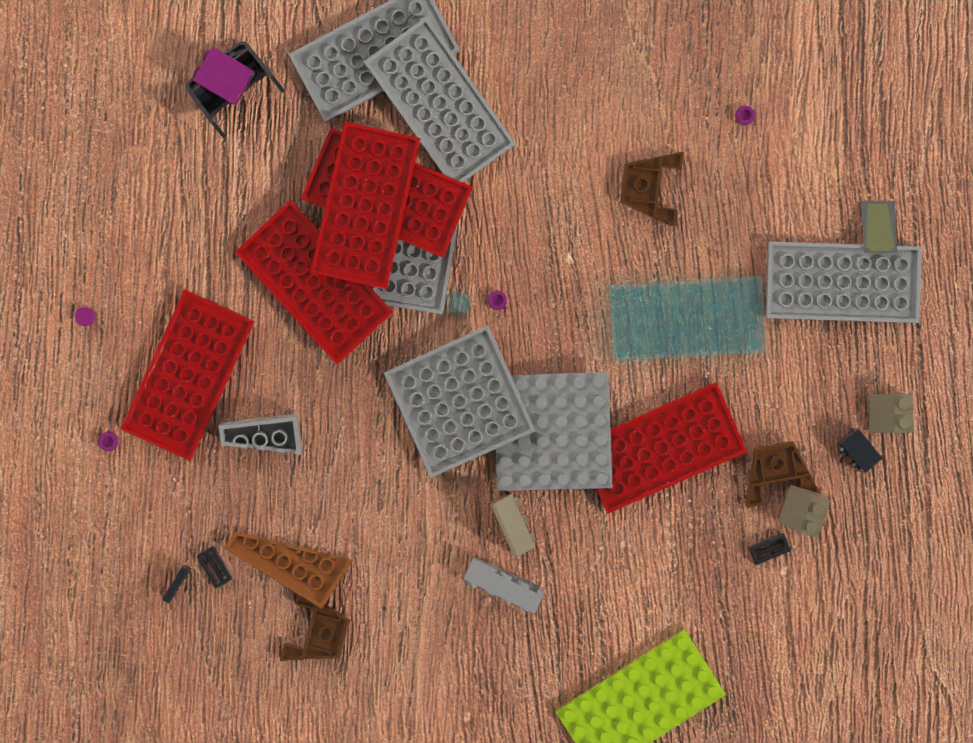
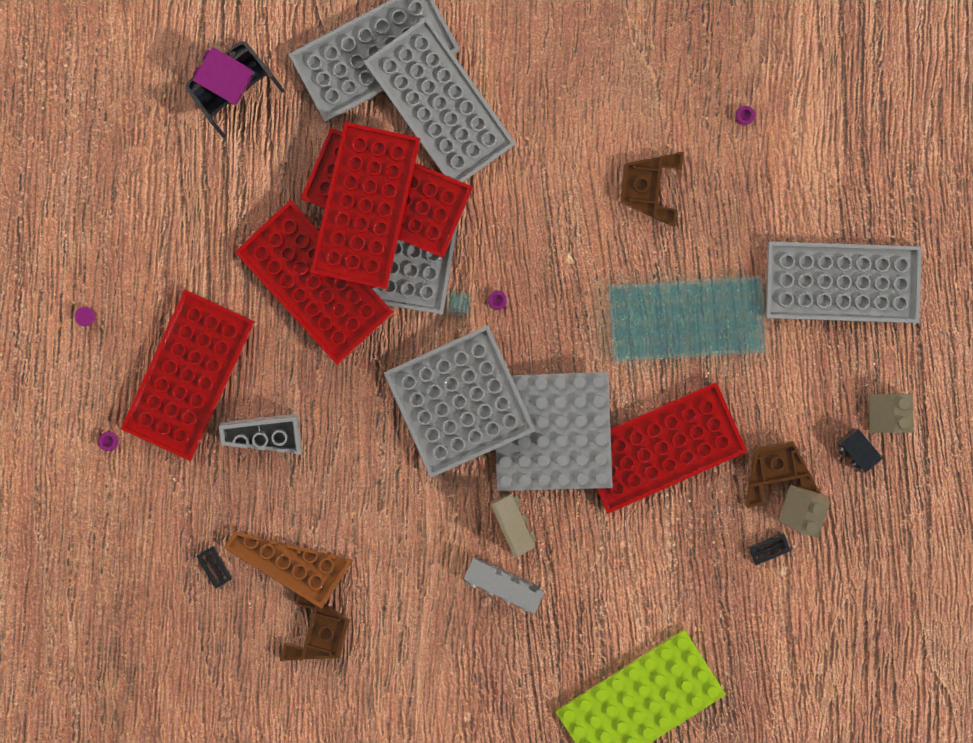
black tile [162,565,192,604] -> none
olive sticker [861,201,897,253] -> none

